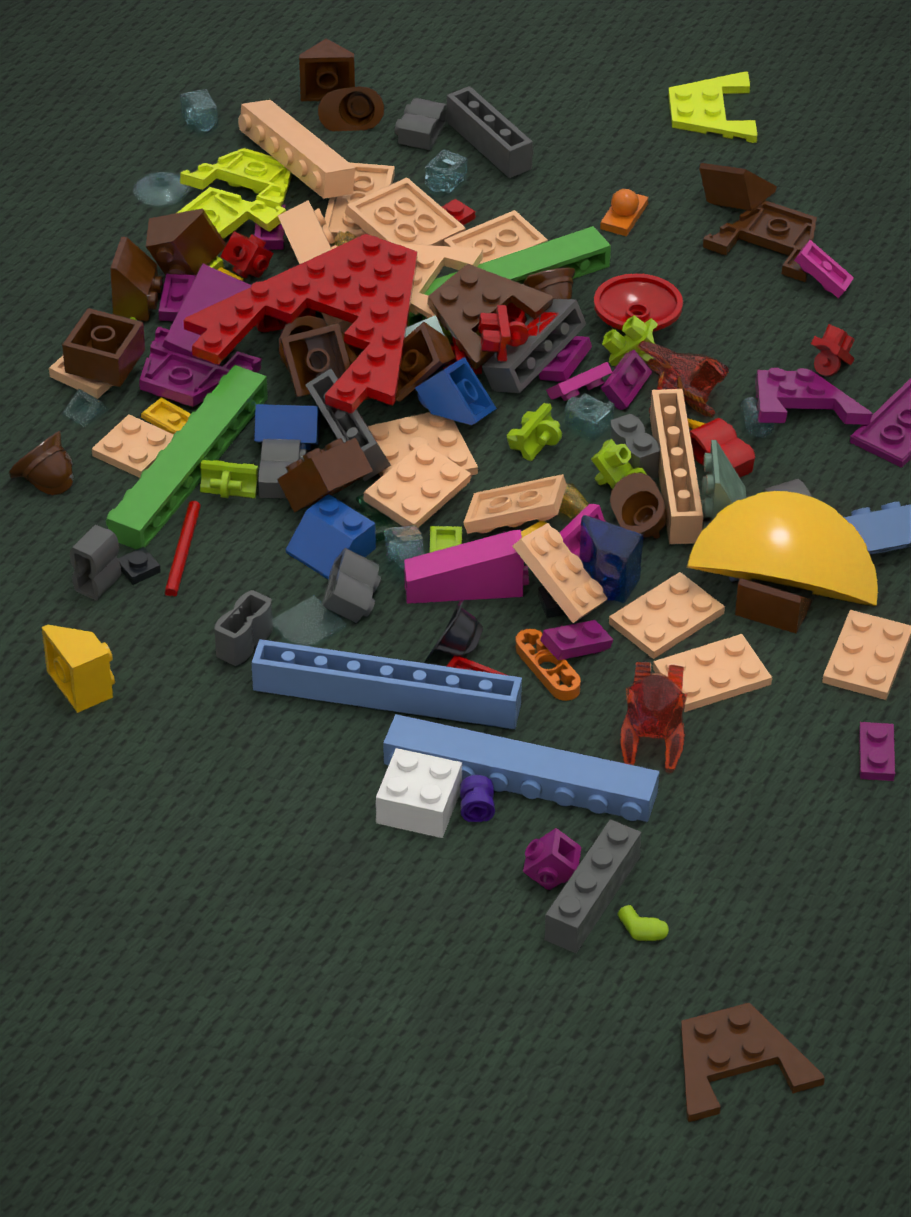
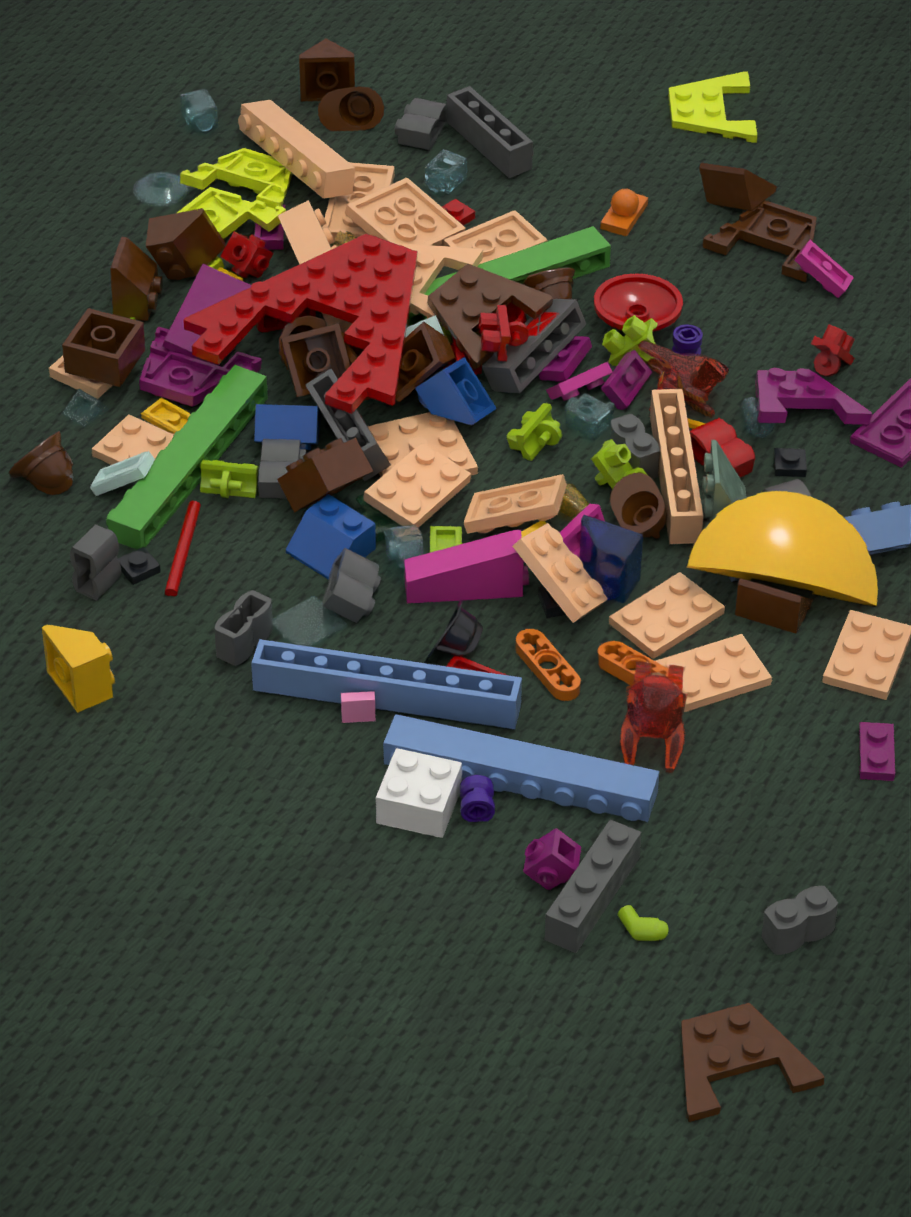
magenta plate [158,274,196,321] -> none
magenta plate [540,620,613,660] -> none
none -> light aqua tile [90,451,155,496]
none -> bright pink tile [341,691,376,723]
none -> orange beam [598,641,674,698]
none -> dark purple wheel [671,324,703,365]
none -> dark grey brick [761,886,838,955]
none -> black plate [774,448,807,477]

